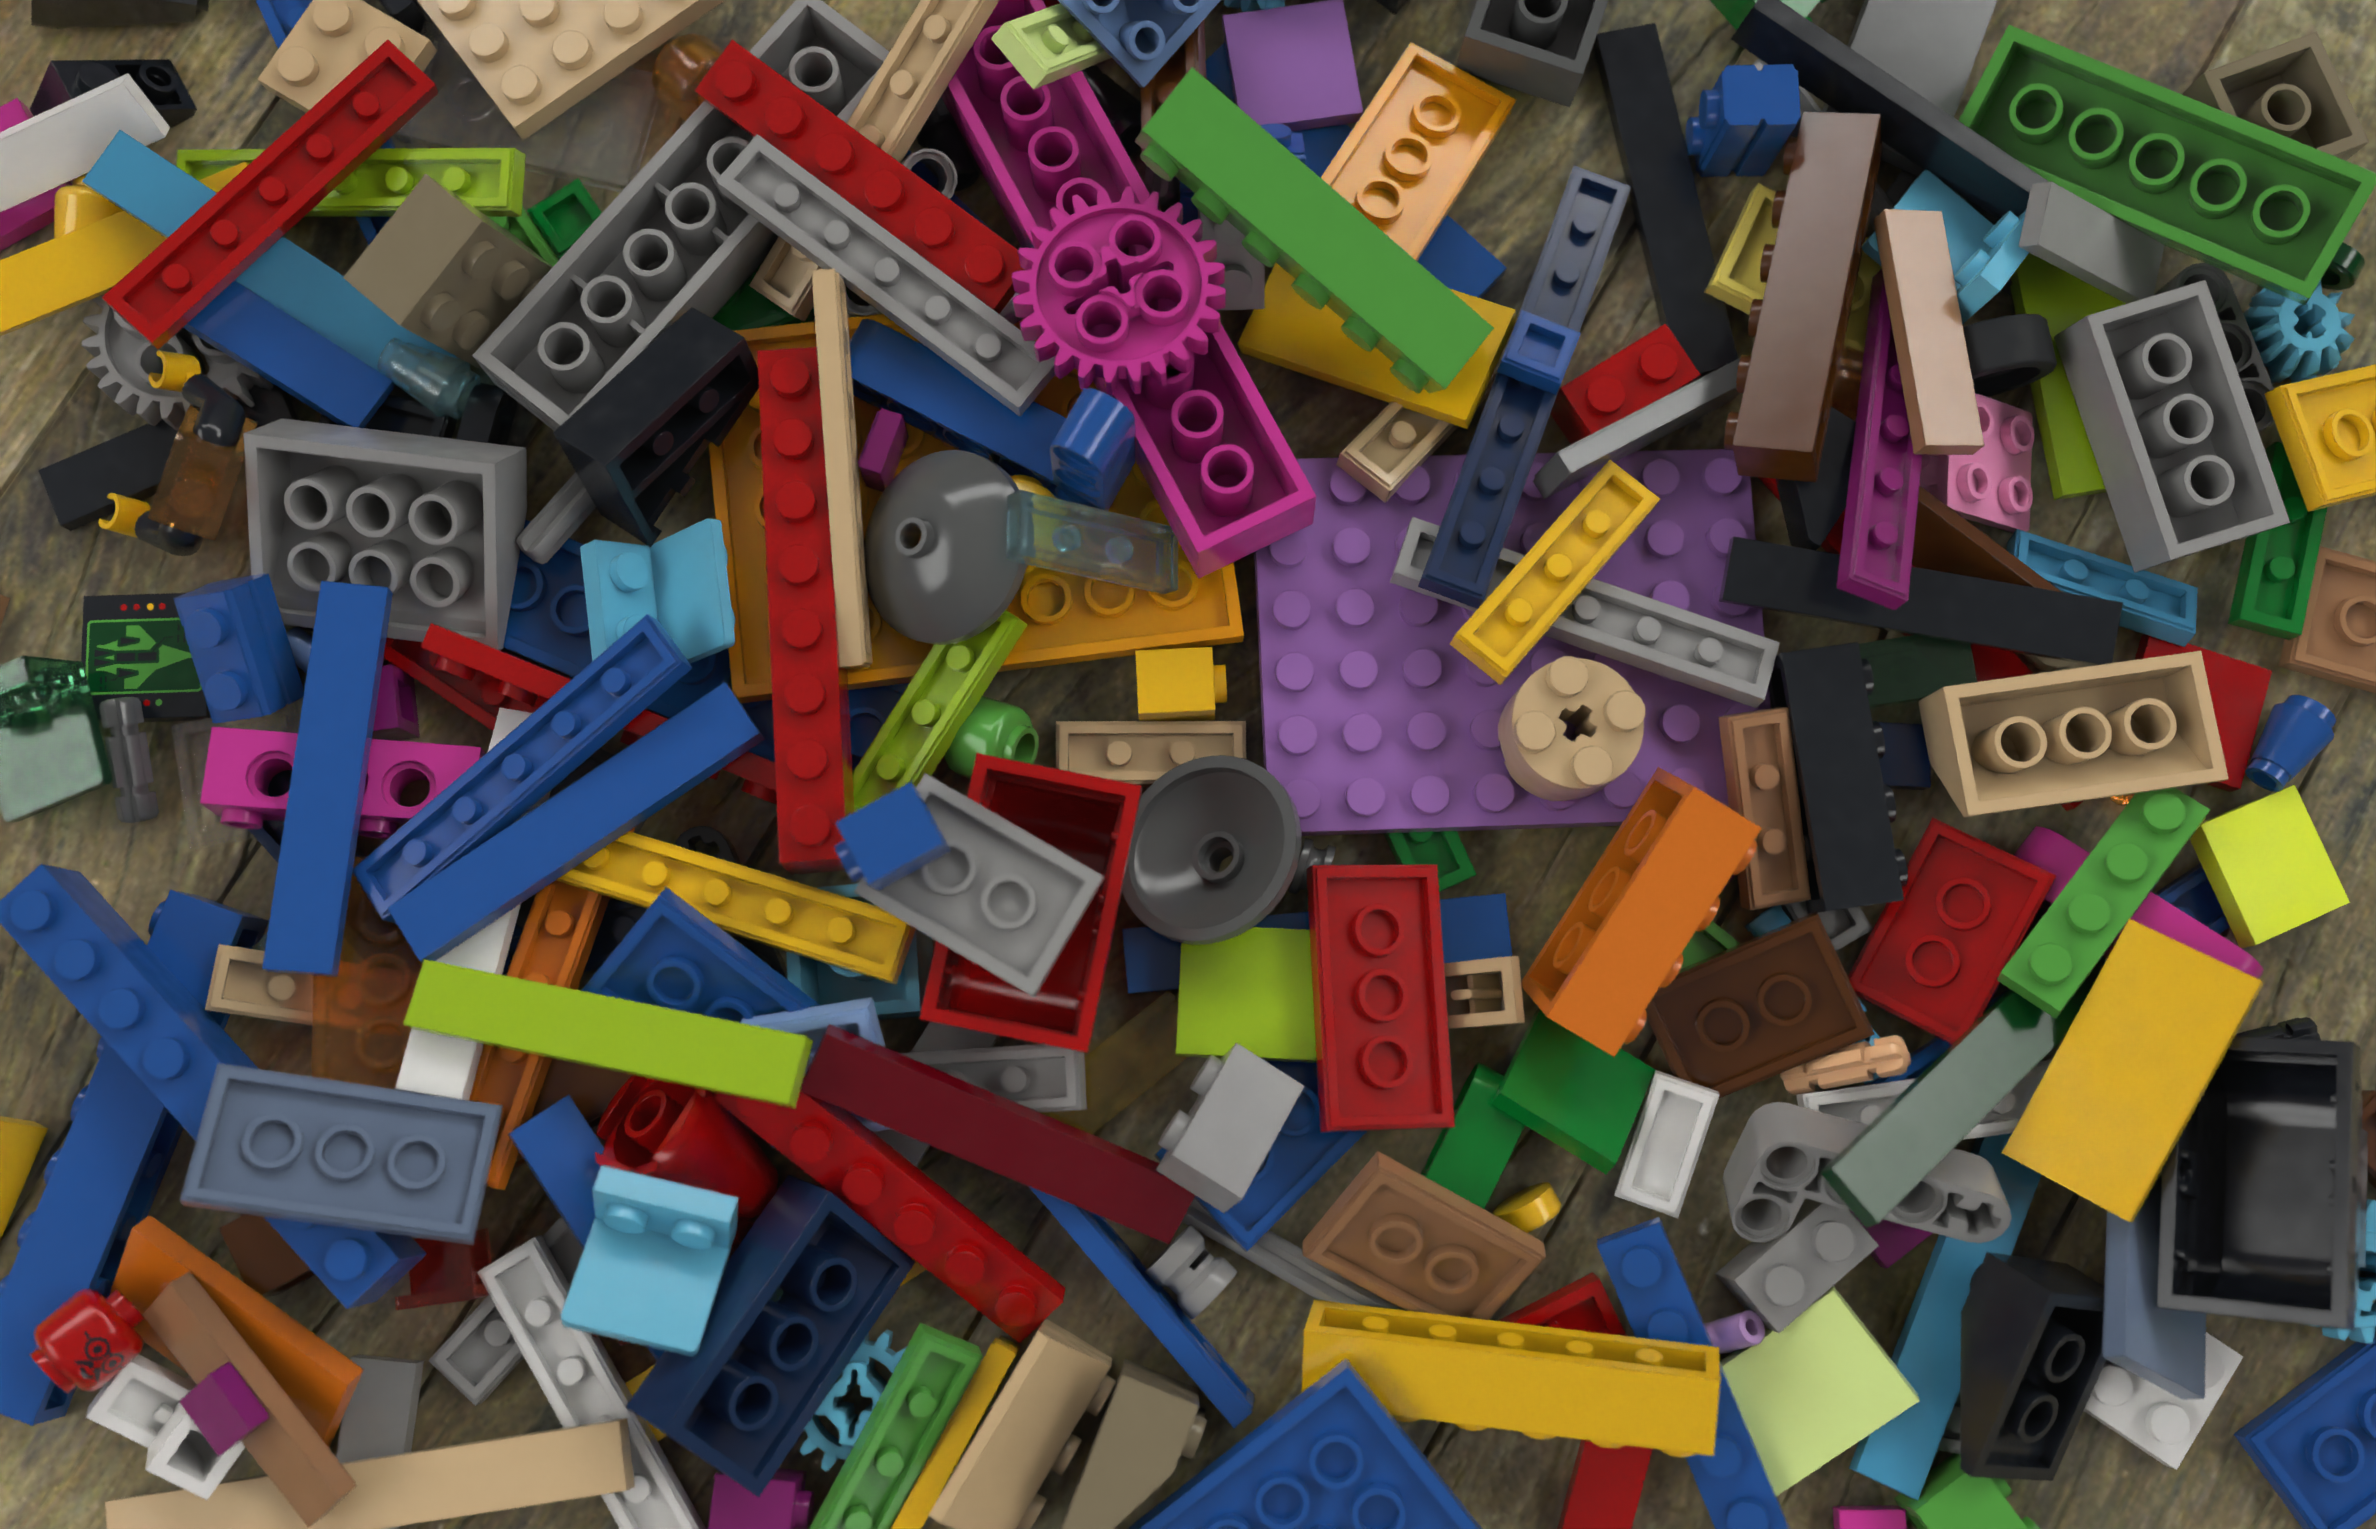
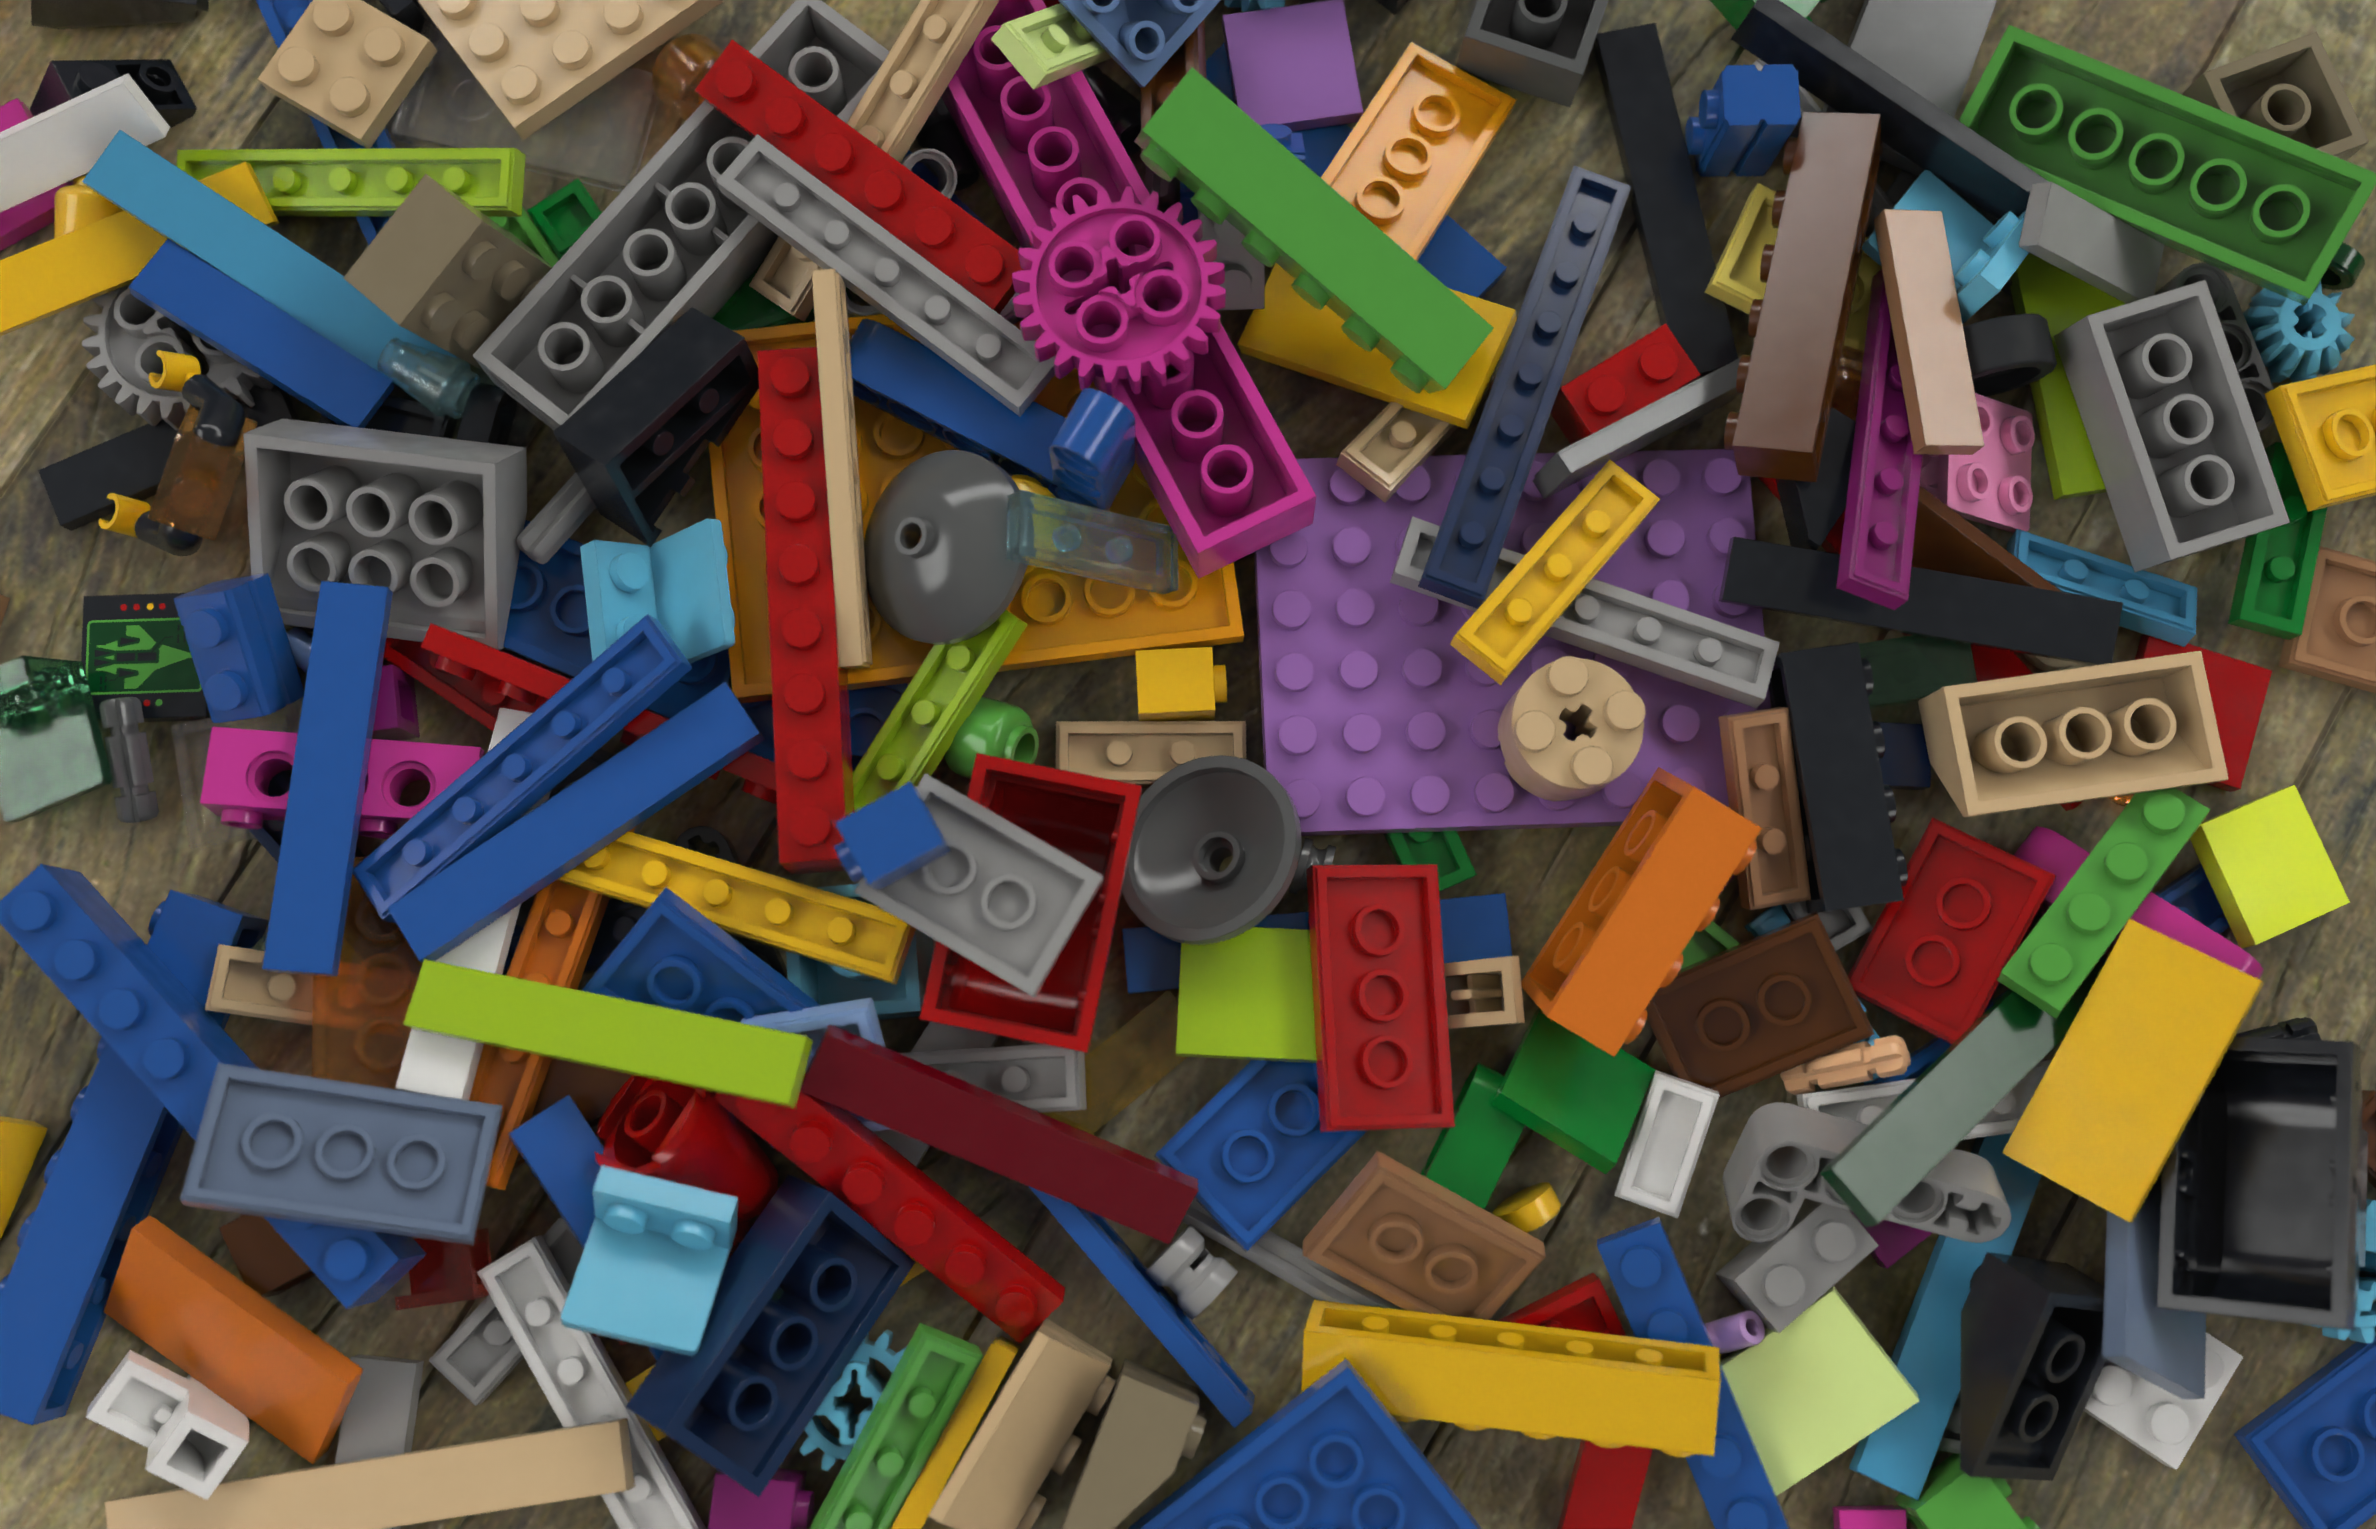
red head [30,1289,145,1393] -> none
red plate [102,39,438,350] -> none
medium nougat tile [143,1272,357,1528] -> none
magenta tile [179,1362,269,1457] -> none
magenta tile [857,408,909,492] -> none
light grey brick [1156,1043,1304,1213] -> none
blue tile [1497,310,1581,395] -> none
blue cone [2245,695,2336,792] -> none

